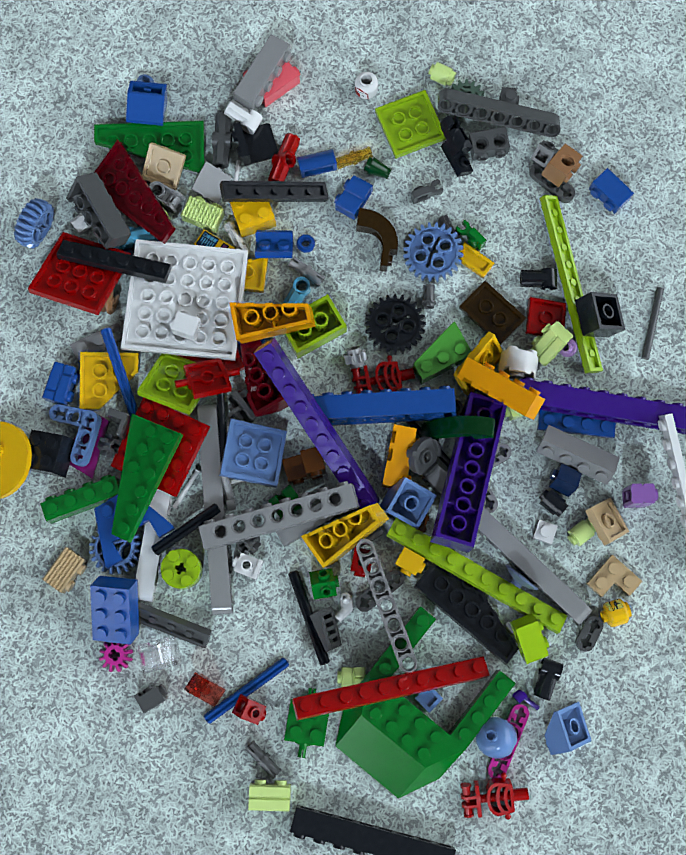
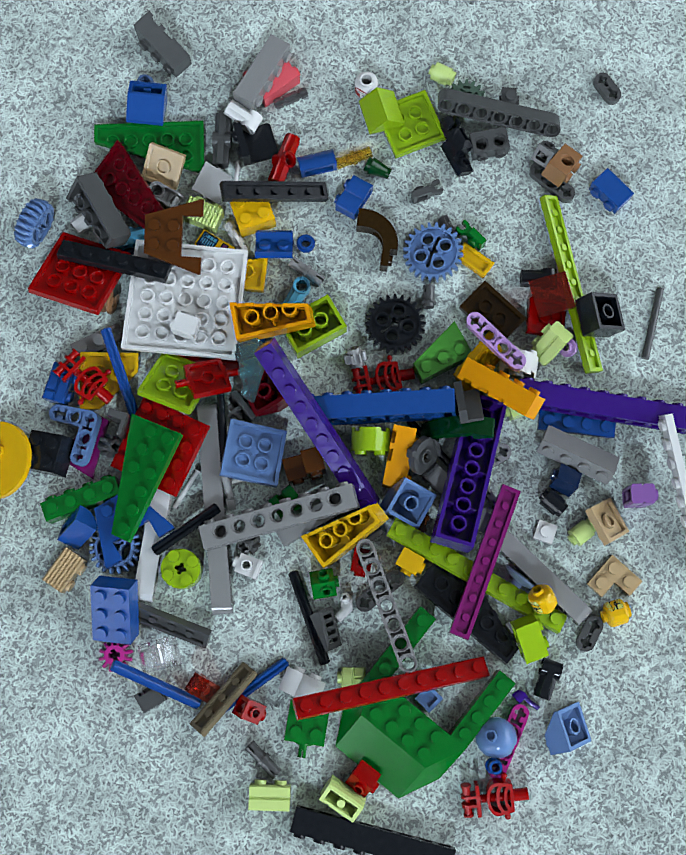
none -> red torso [52,348,114,405]
none -> blue brick [57,505,97,550]
none -> blue axle [110,660,202,709]
none -> dark grey wedge [134,11,192,78]
none -> reddish brown wing [144,199,204,275]
none -> dark tan tile [189,662,258,737]
none -> clear light blue slope [235,338,264,403]
none -> flat silver axle [273,87,308,109]
none -> white brick [278,665,326,697]
none -> yellowish green brick [319,775,366,823]
none -> red brick [345,760,381,798]
none -> lime brick [351,427,390,456]
none -> lime slope [359,87,405,135]
none -> magenta plate [449,484,521,640]
none -> dark grey panel [453,381,484,424]
none -> lavender beam [466,312,526,371]
none -> blue pin [485,758,503,775]
none -> clear red tile [528,271,576,318]
none -> yellow head [528,584,557,614]
none -> dark grey beam [593,73,621,105]

